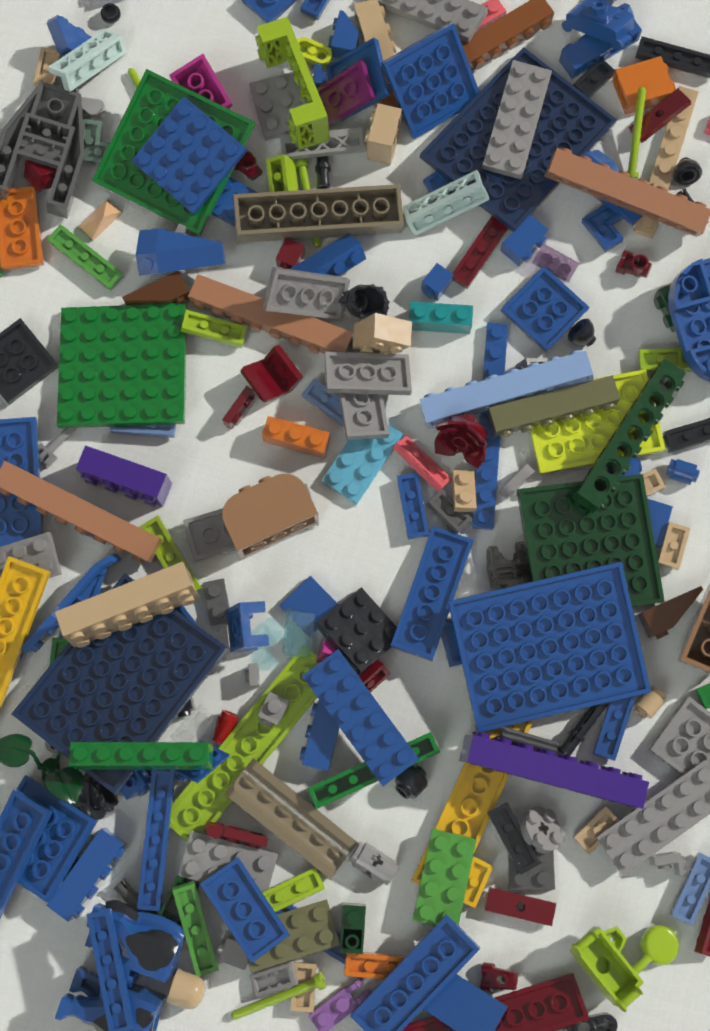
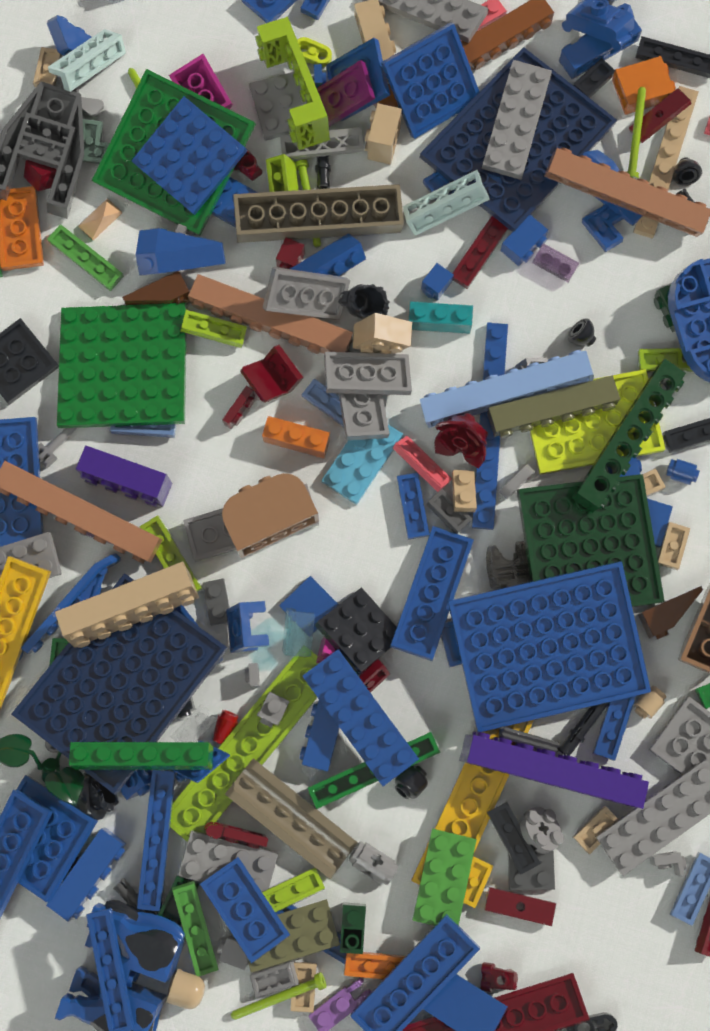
black plate [100,3,121,24] -> none
blue slope [328,10,359,58] -> none
blue plate [501,266,590,353] -> none
lime piece [570,925,679,1012] -> none
dark red plate [615,250,652,278] -> none

